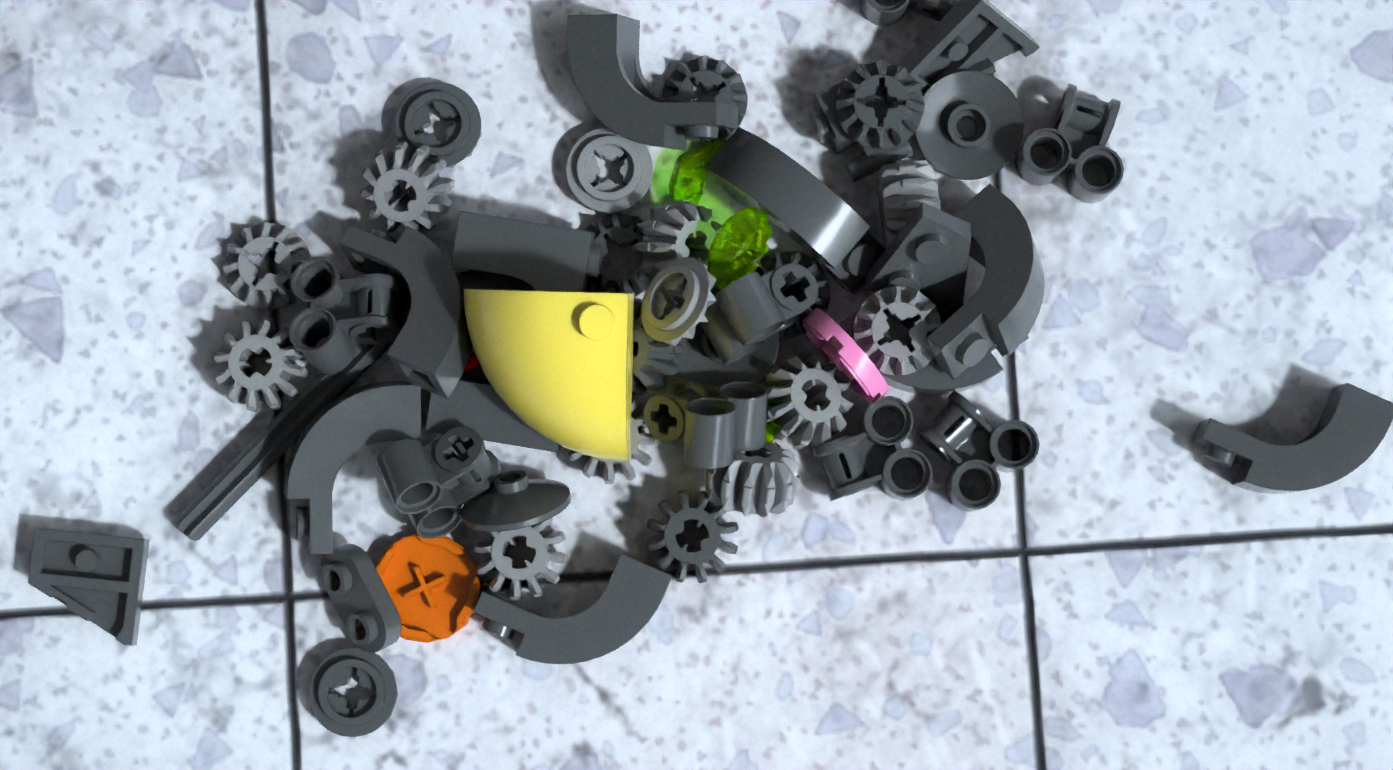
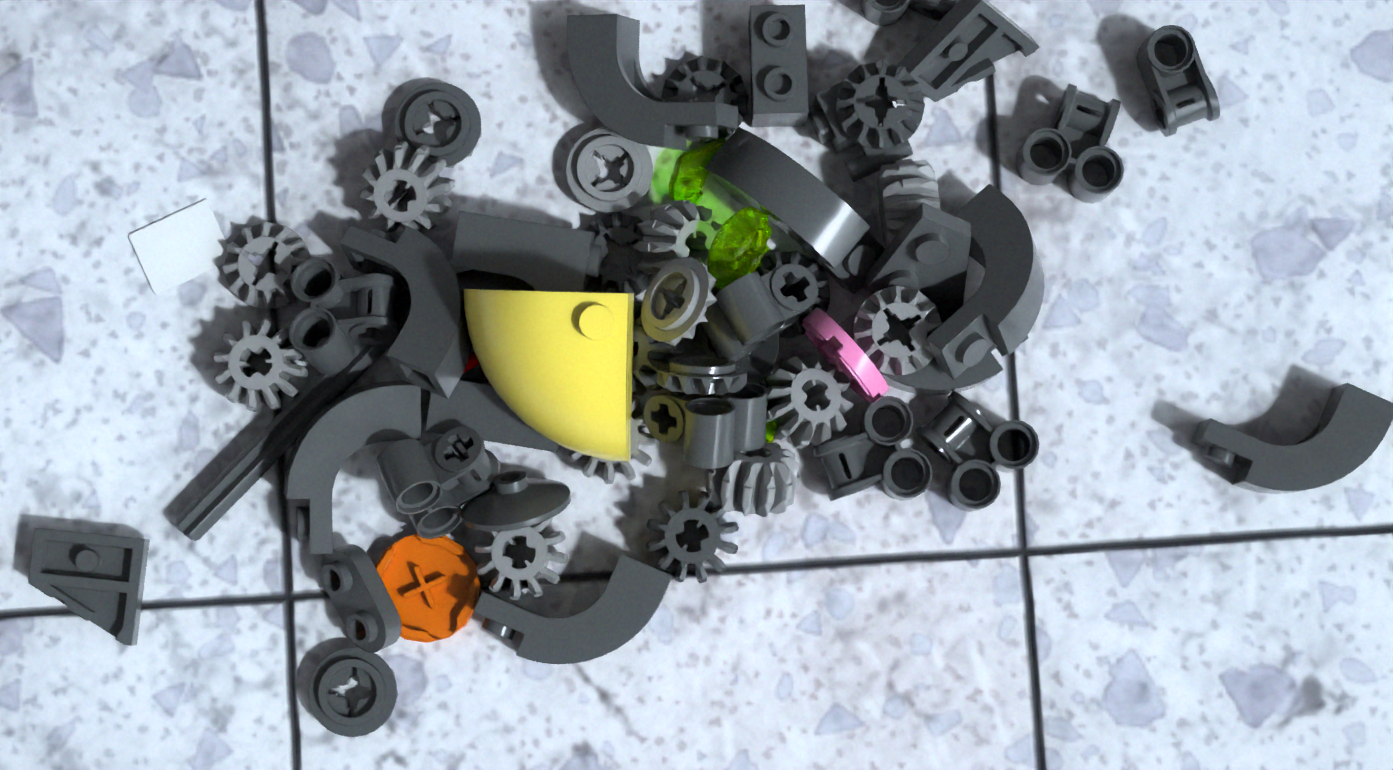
dark grey dish [915,71,1024,180] -> none
none -> white sticker [129,199,228,294]
none -> dark grey gear [657,356,747,396]
none -> dark grey brick [748,4,809,128]
none -> dark grey piece [1136,25,1220,137]

